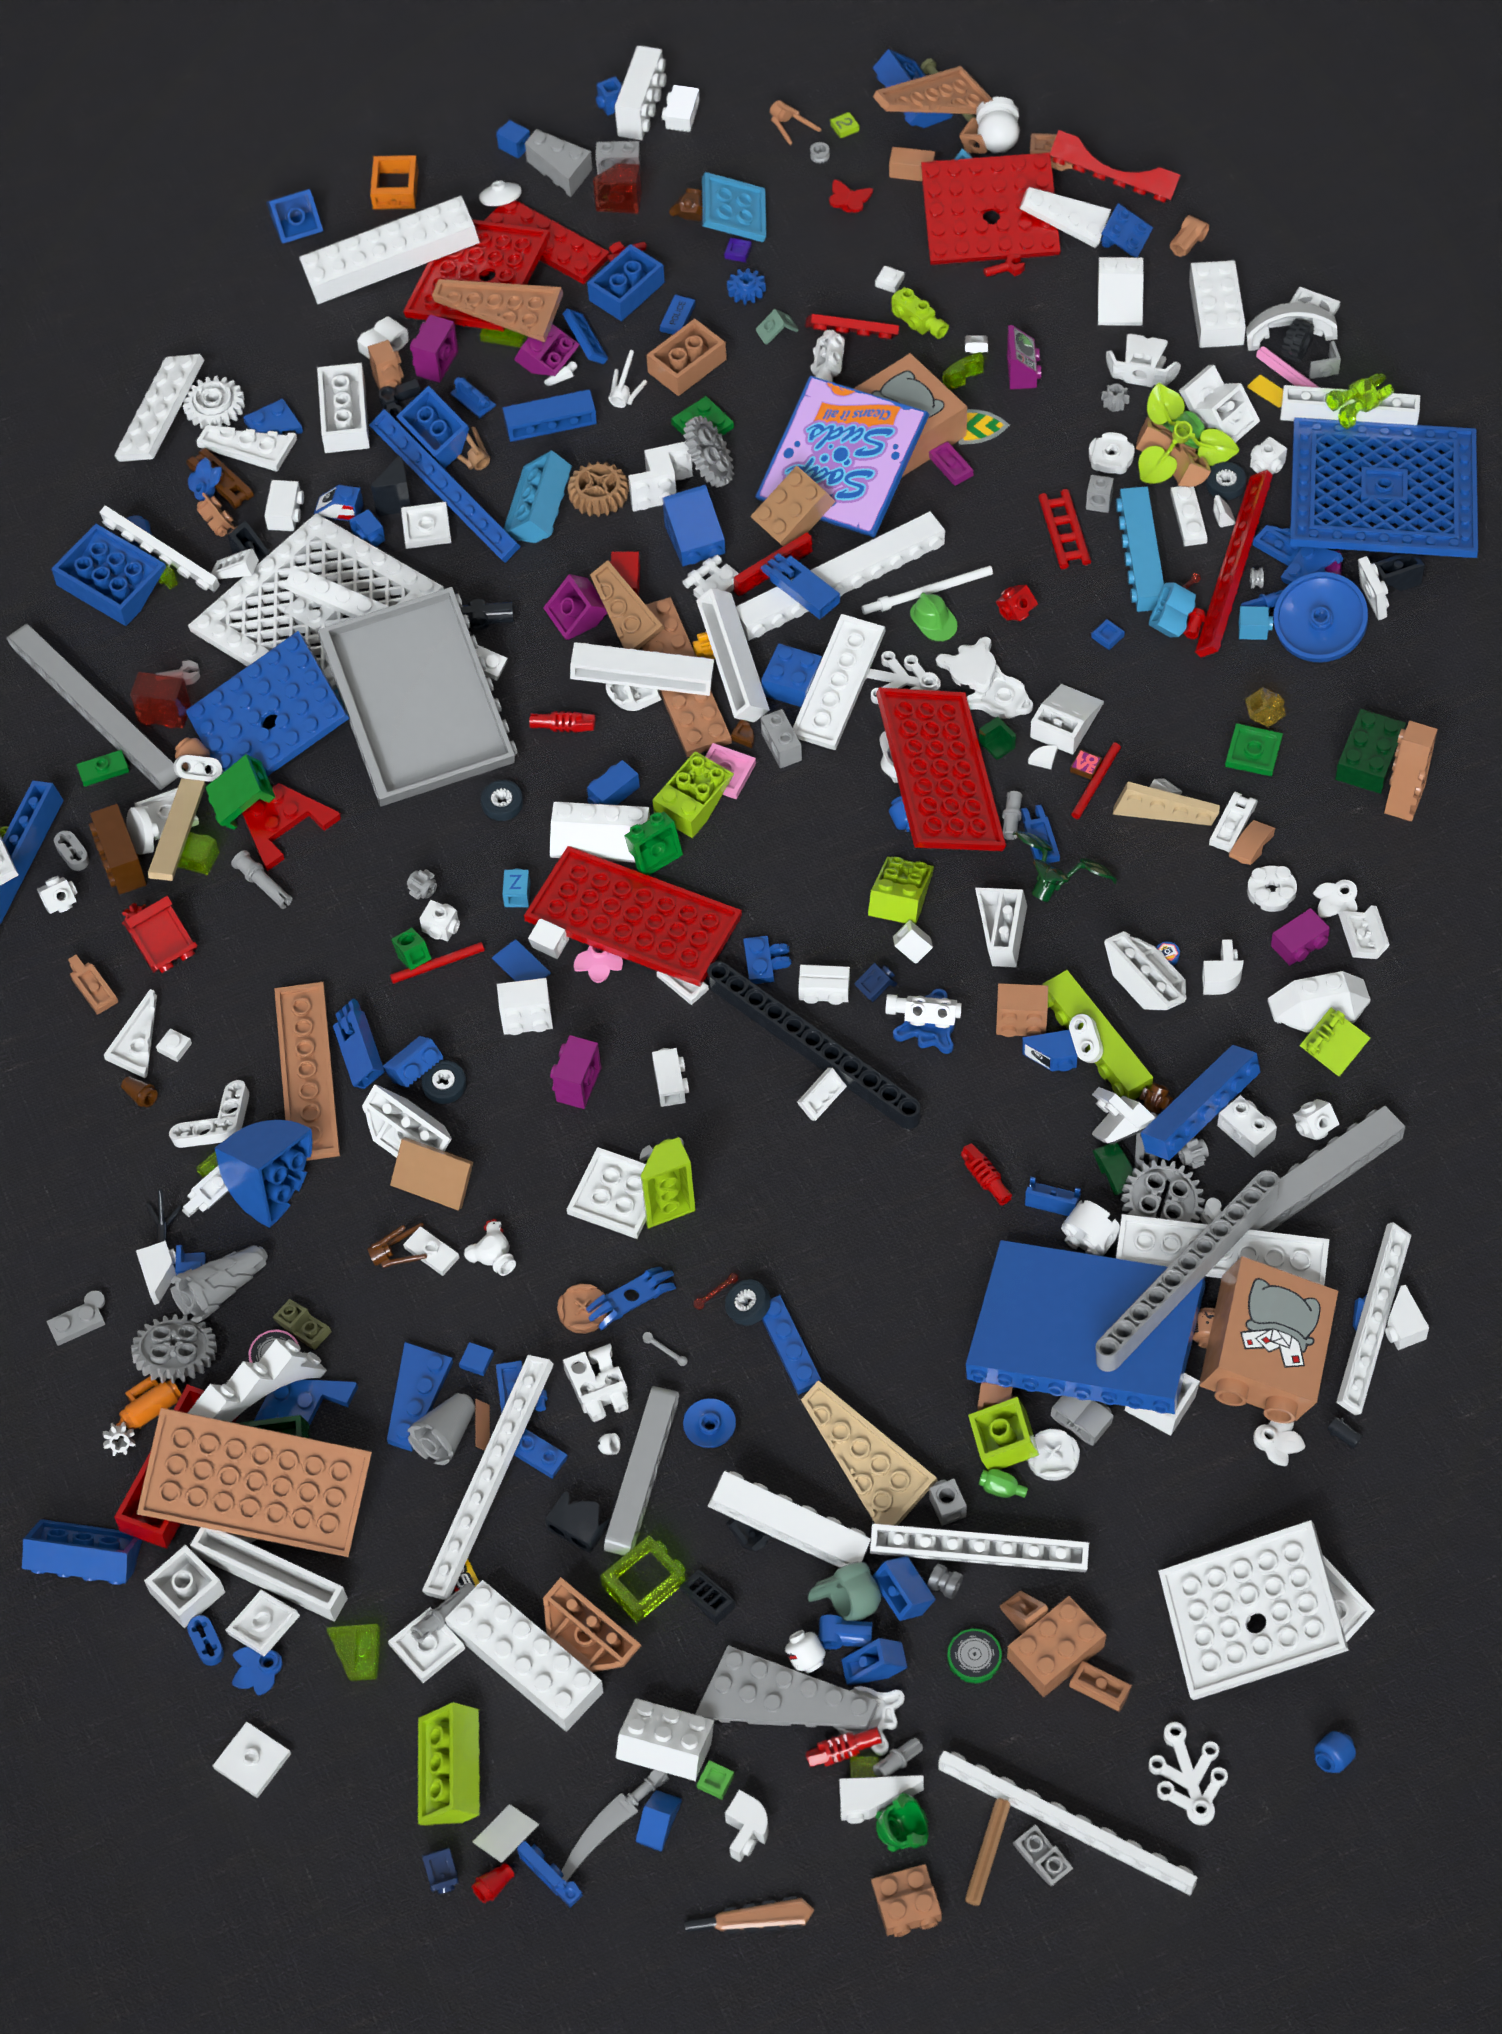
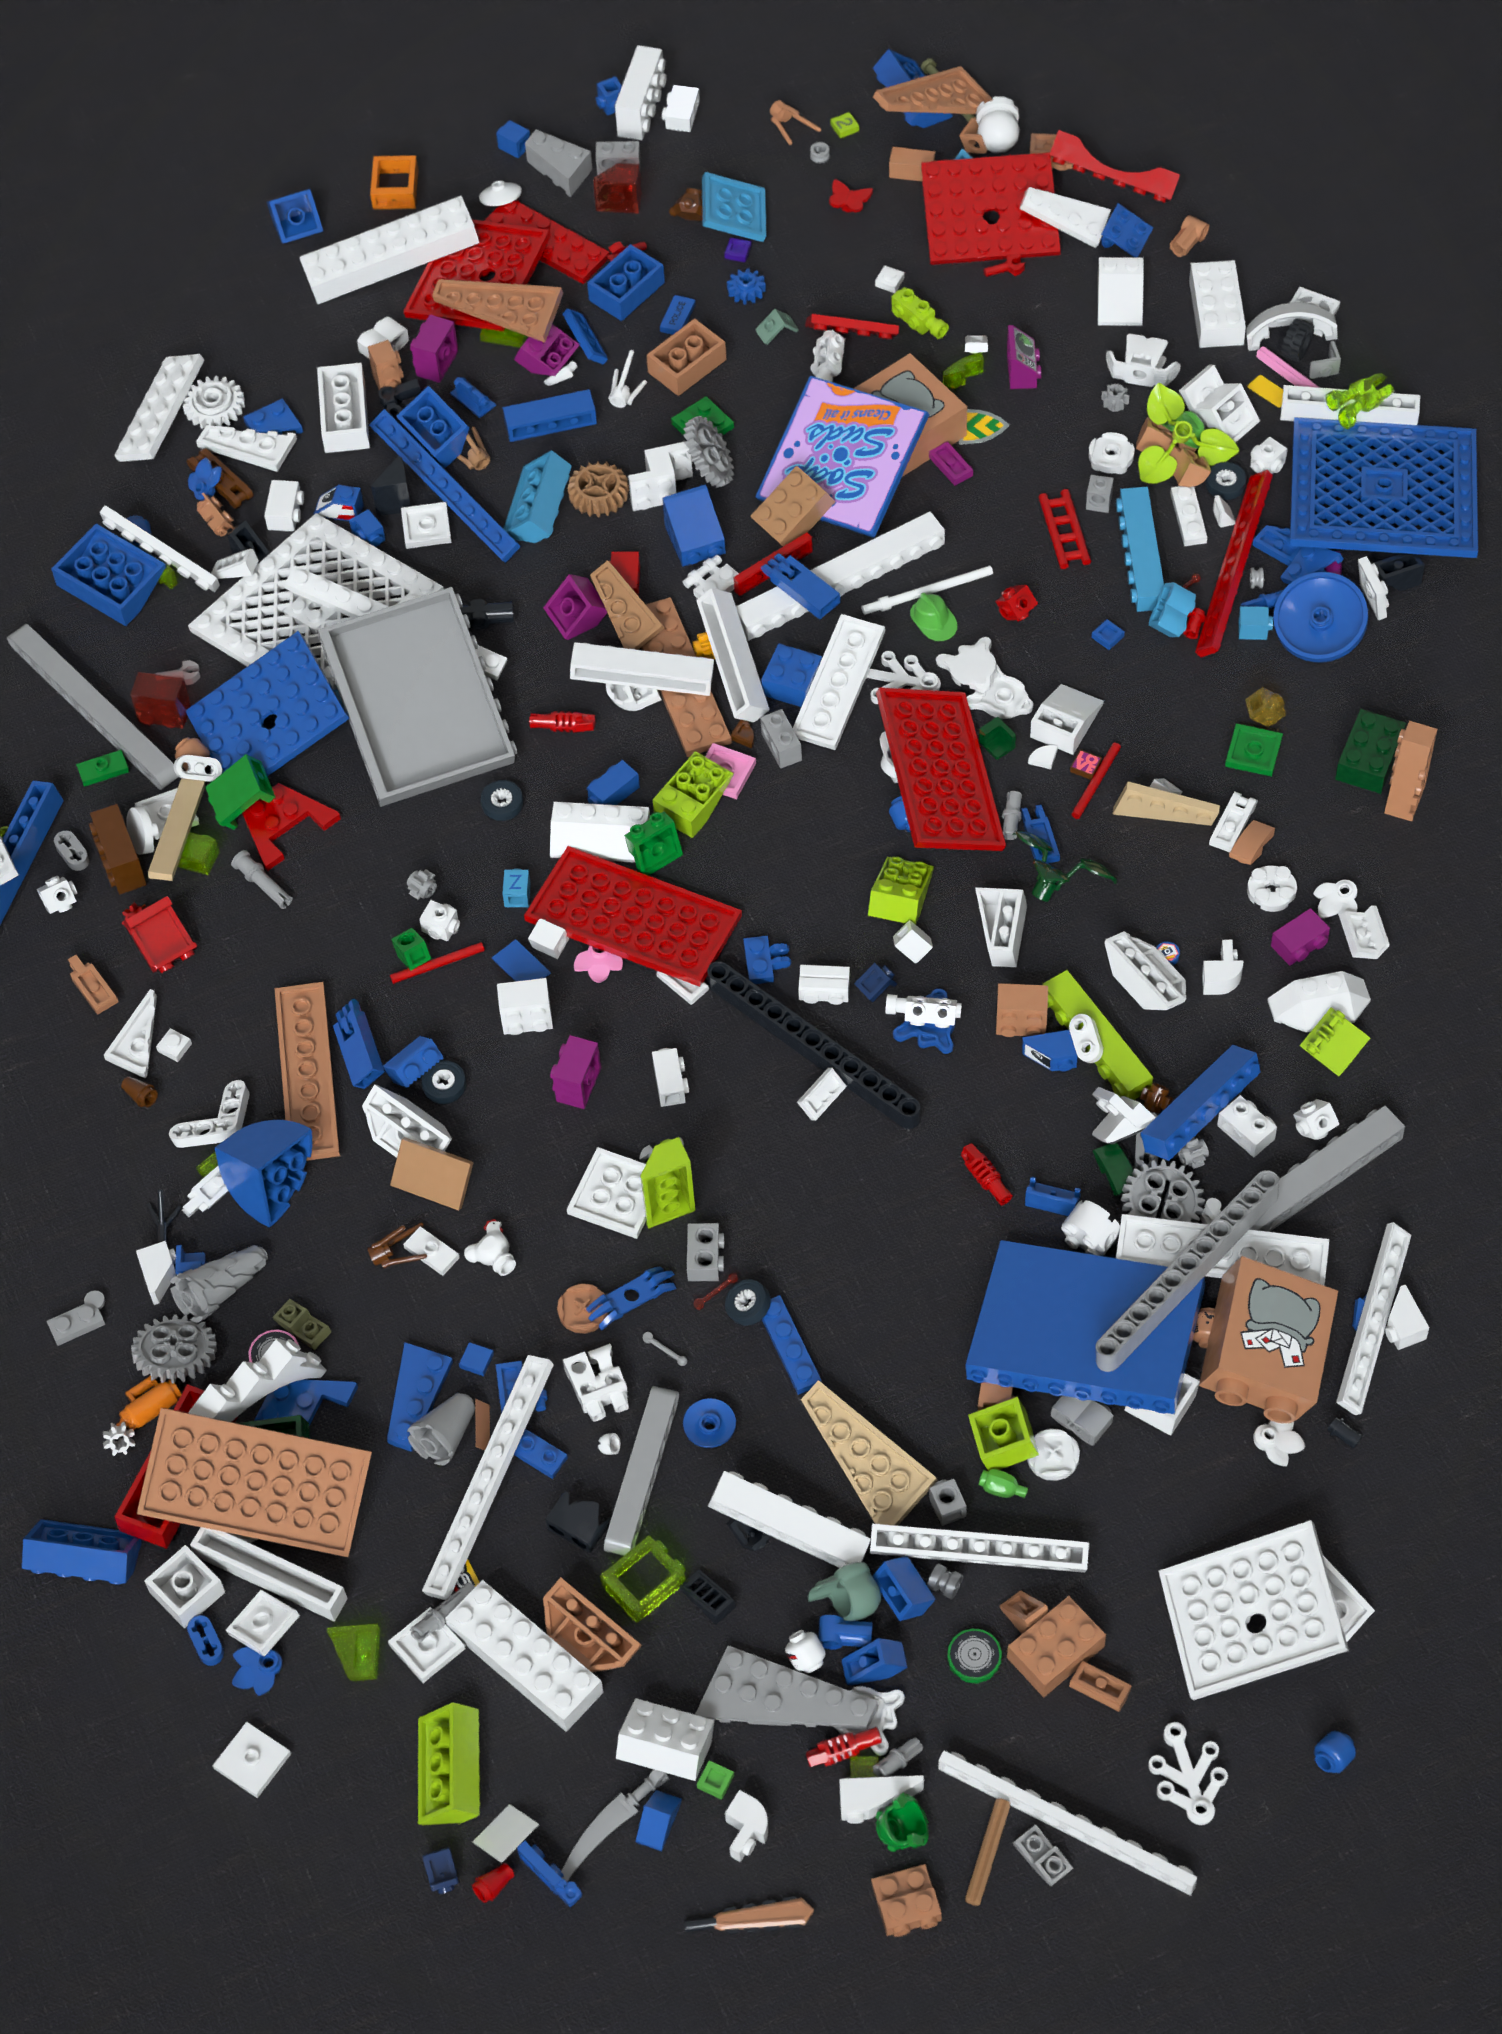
none -> light grey brick [687,1223,724,1281]

